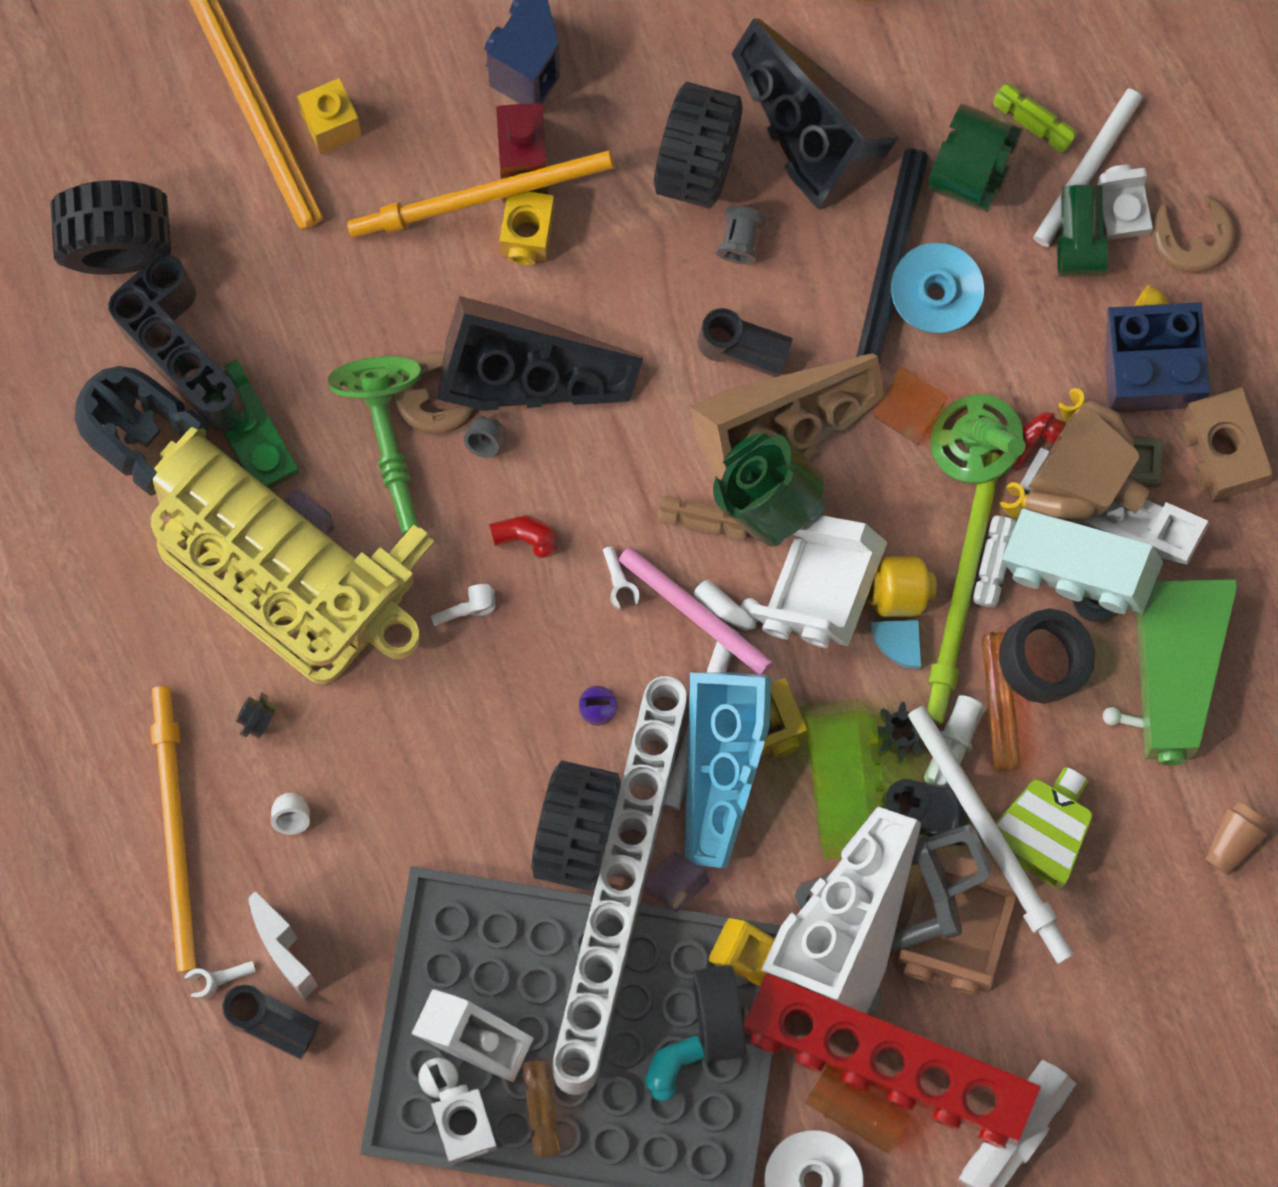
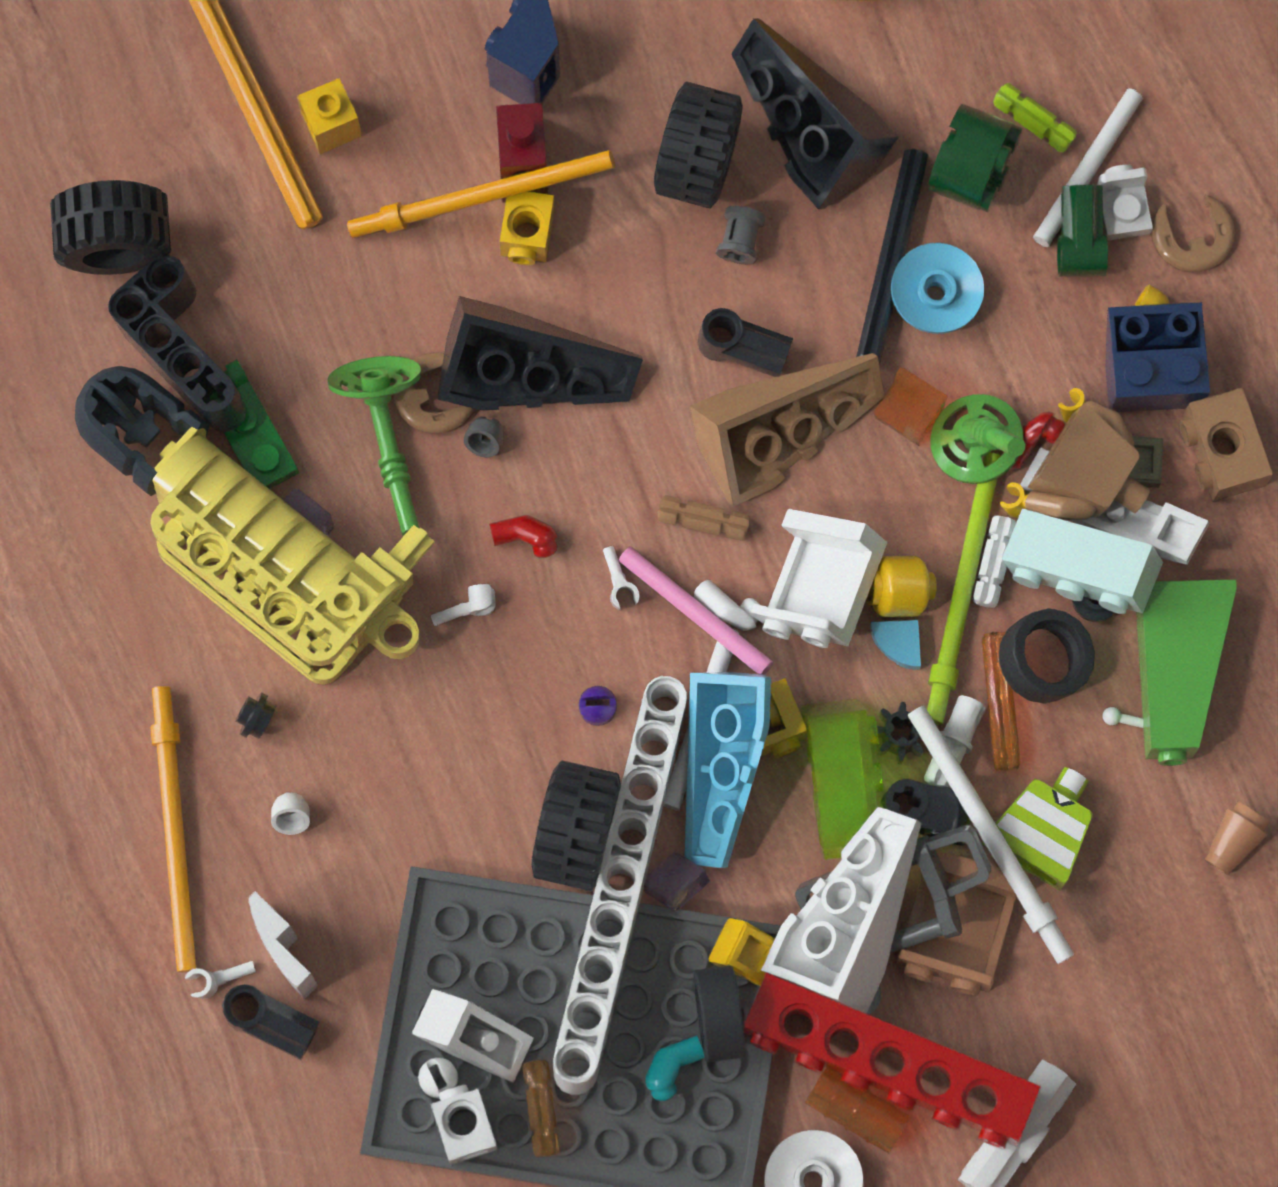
dark green brick [713,432,826,547] -> none

